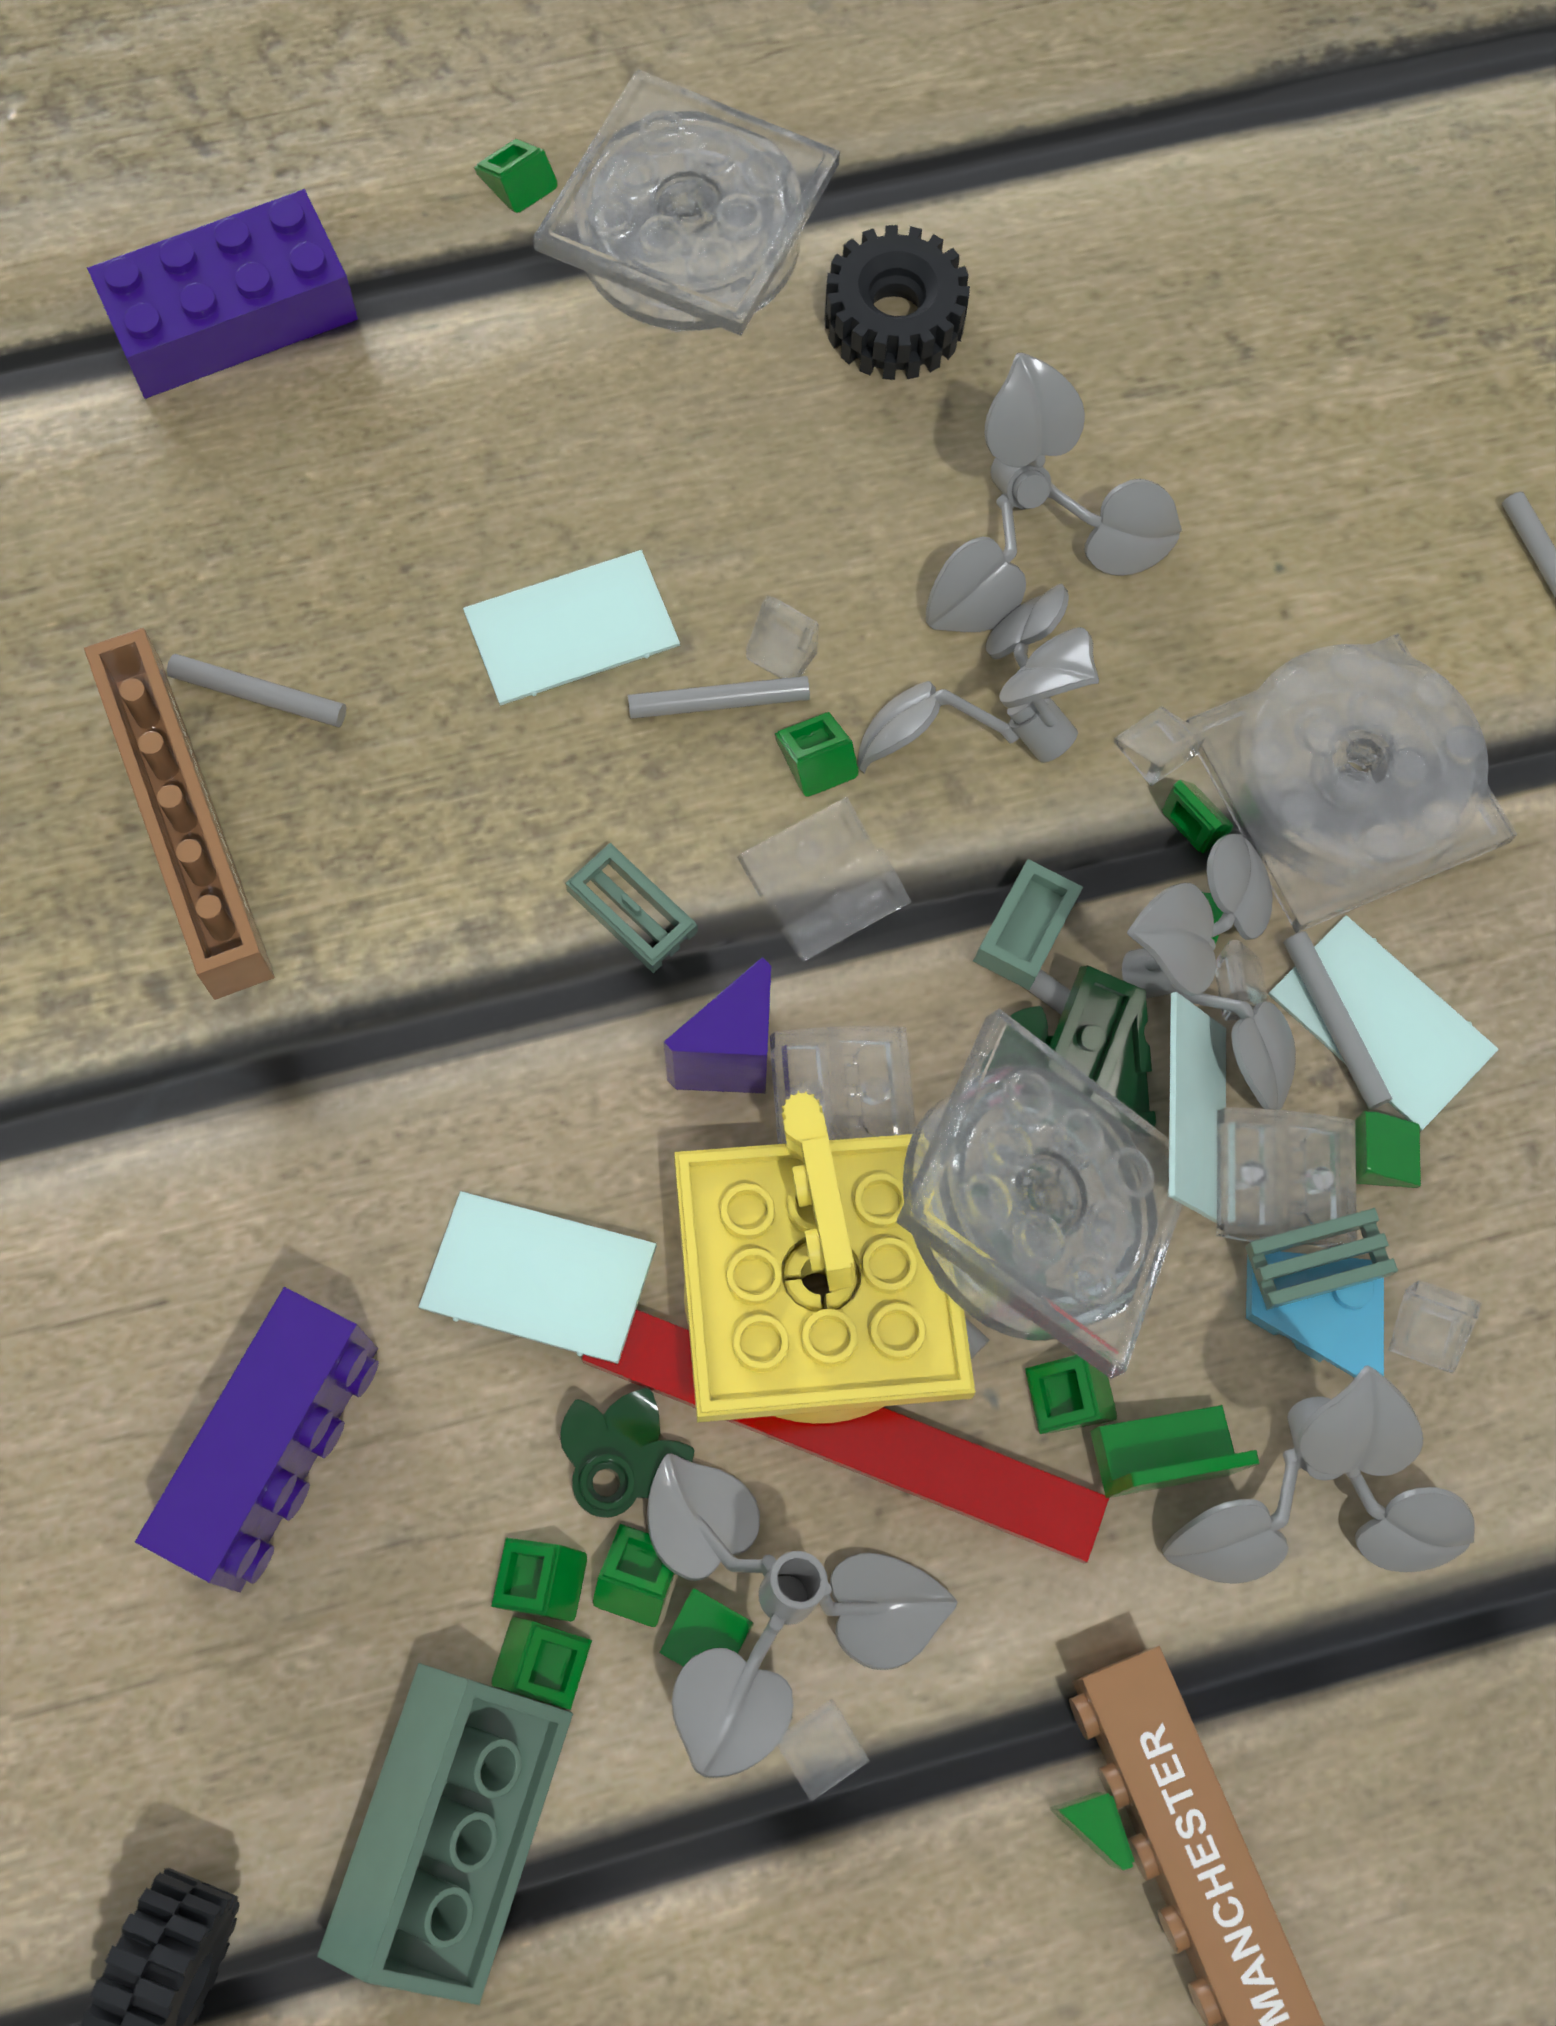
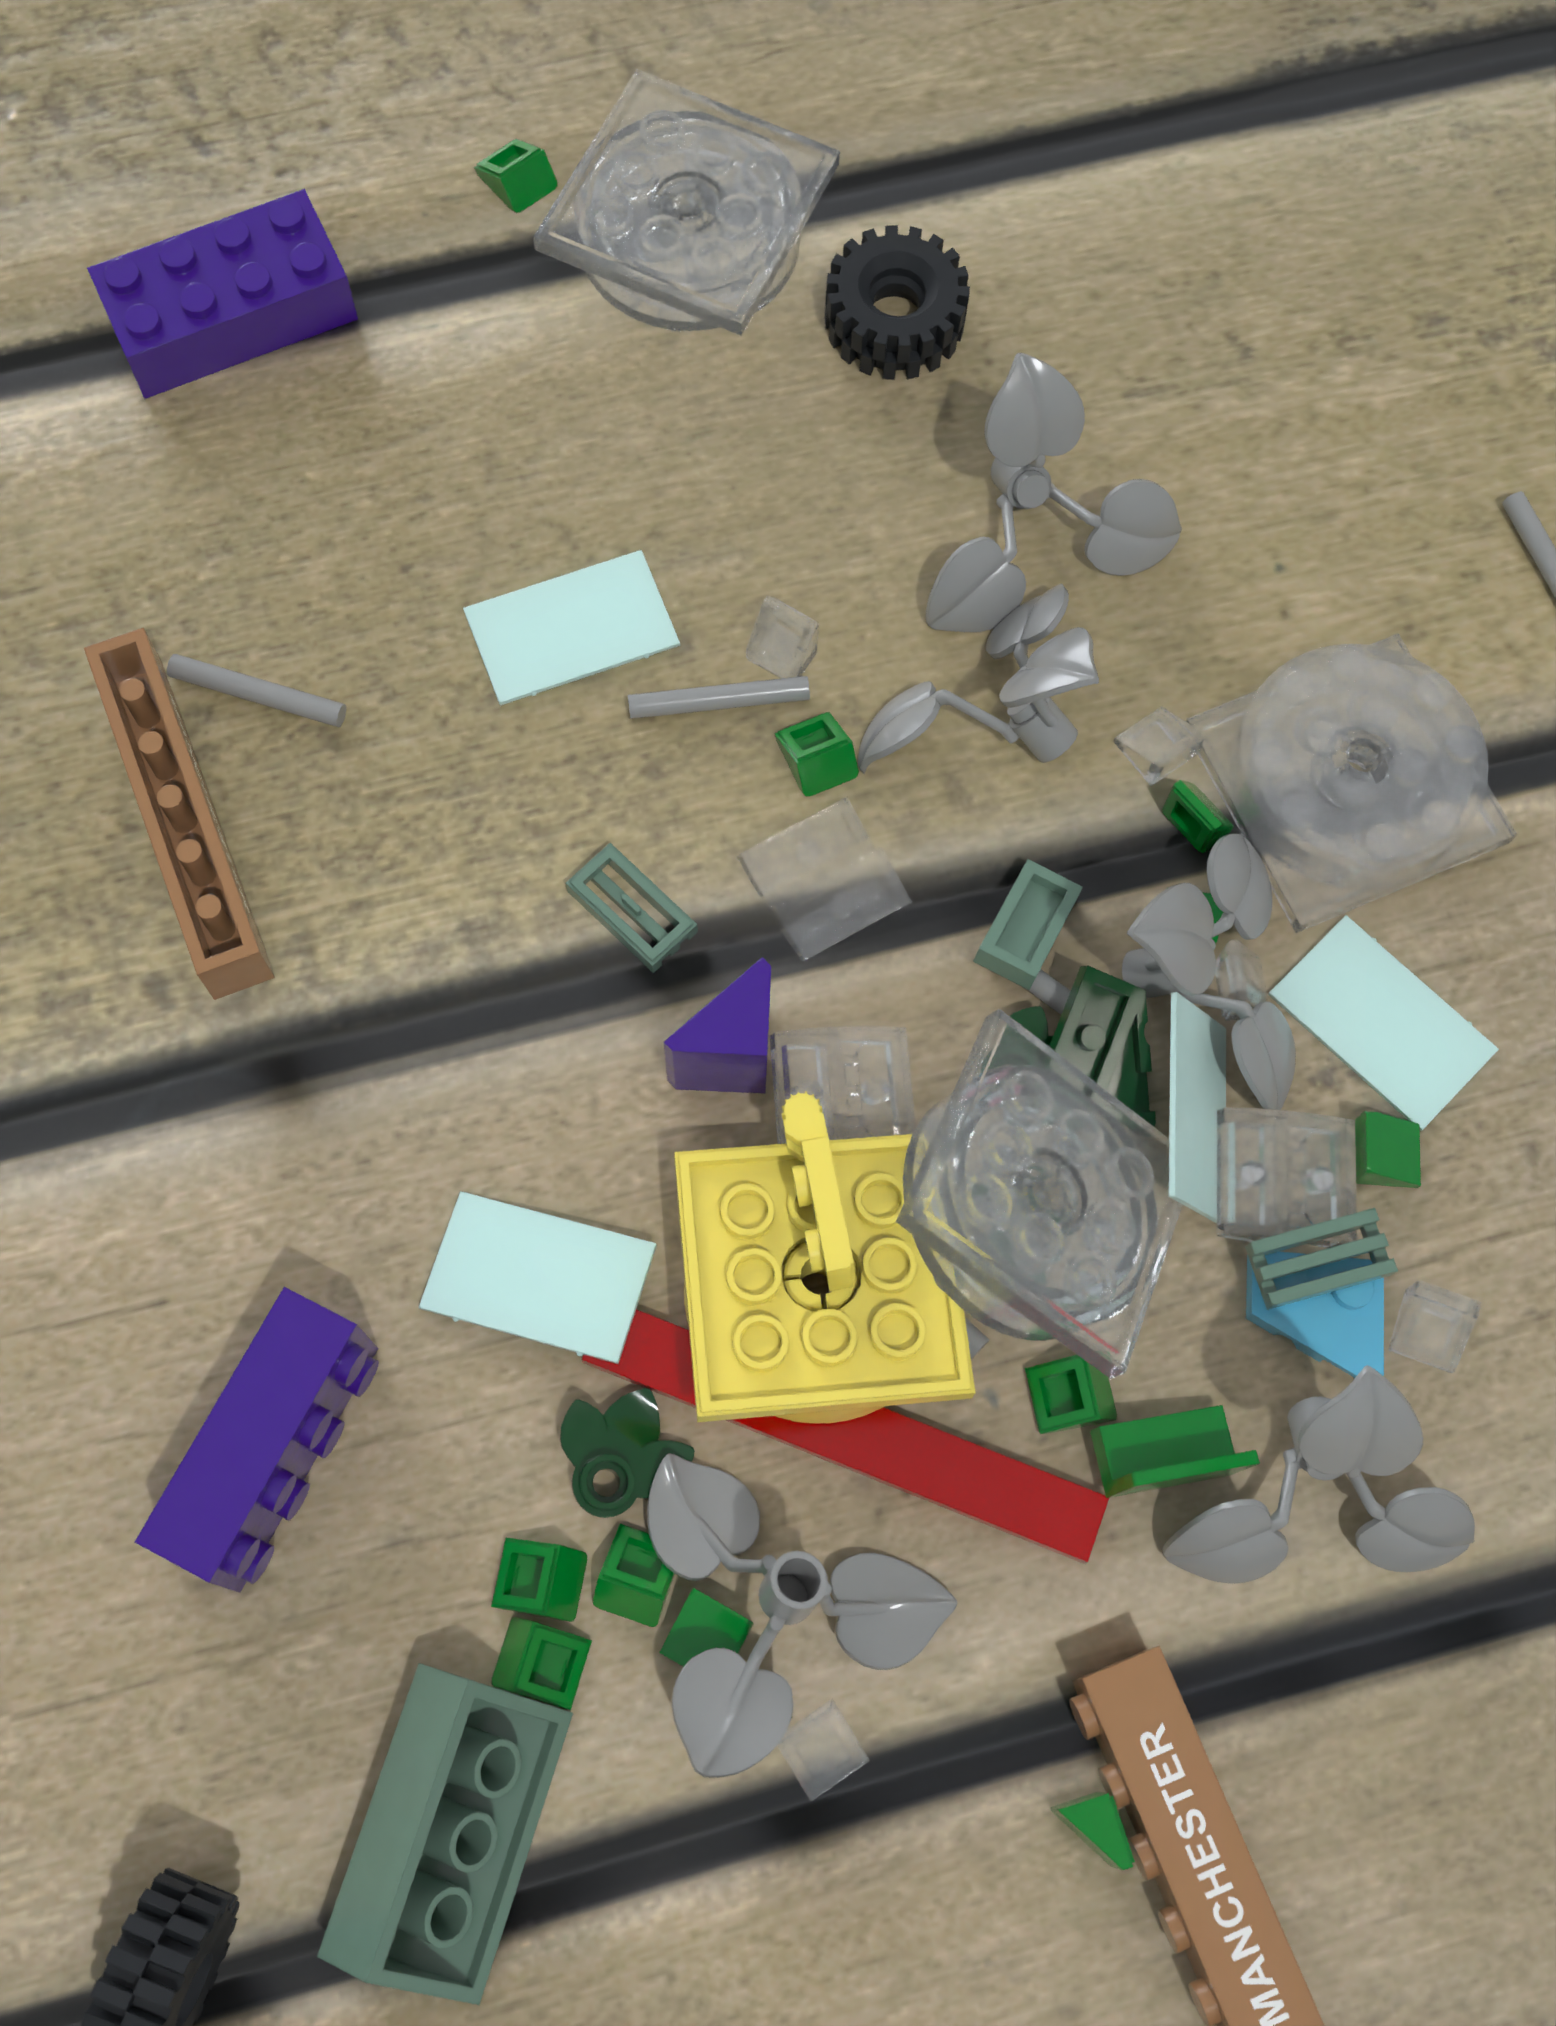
light grey bar [1283,931,1393,1110] -> none

